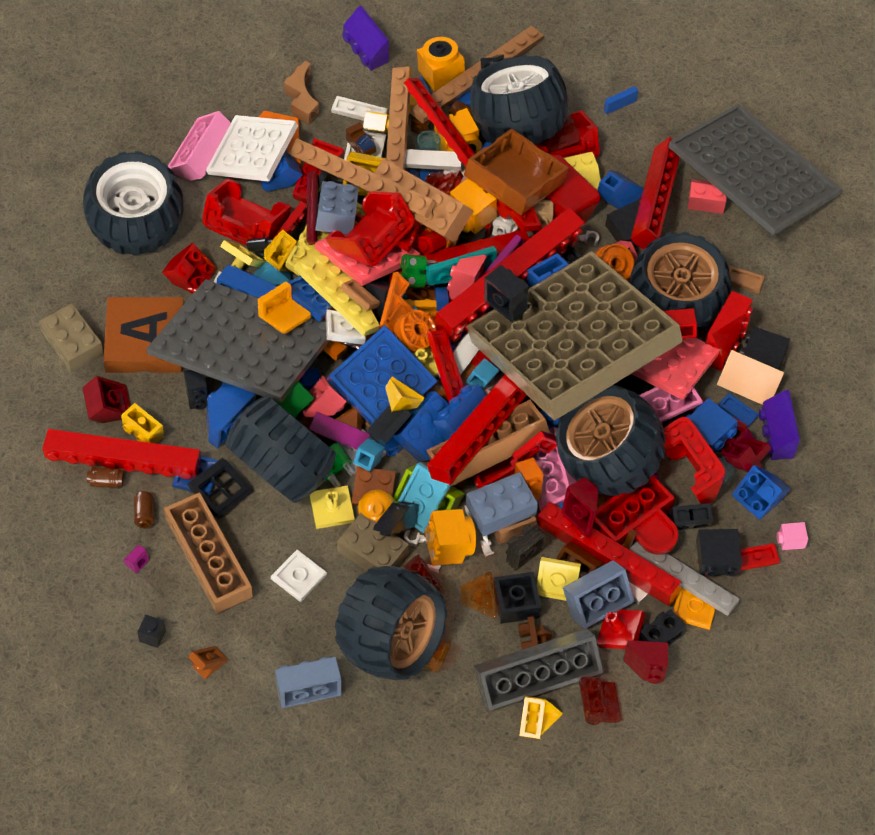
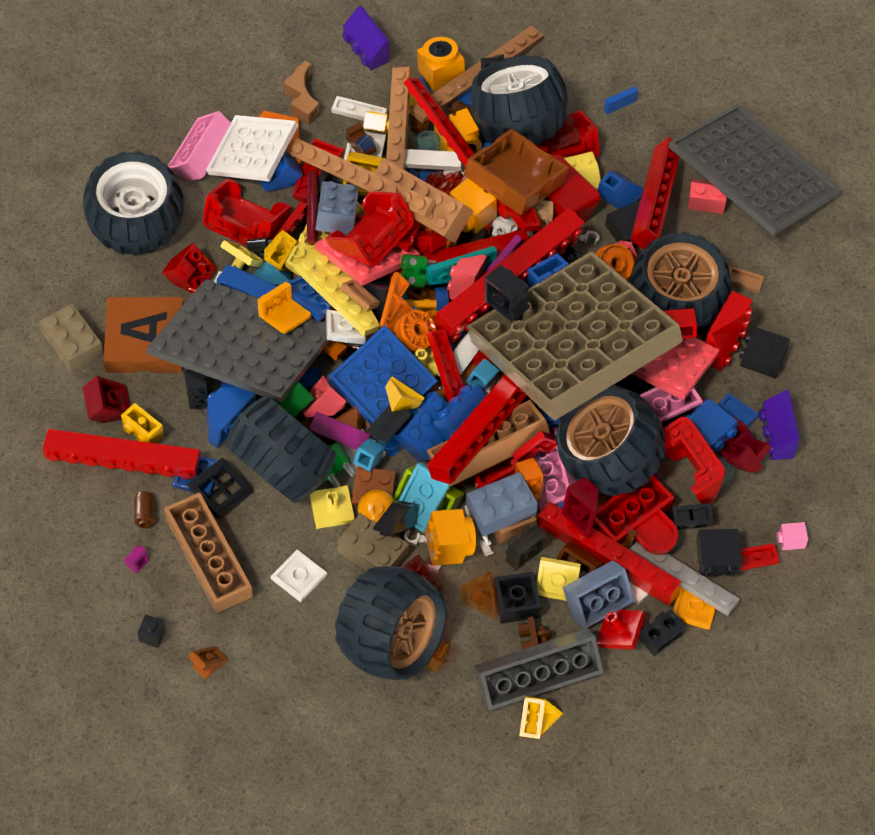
reddish brown head [87,467,124,488] -> none
sand blue brick [275,657,341,709] -> none
clear red brick [579,677,622,725] -> none
dark red slope [623,640,668,684] -> none
light nougat tile [717,350,785,405] -> none
blue slope [731,465,791,520] -> none

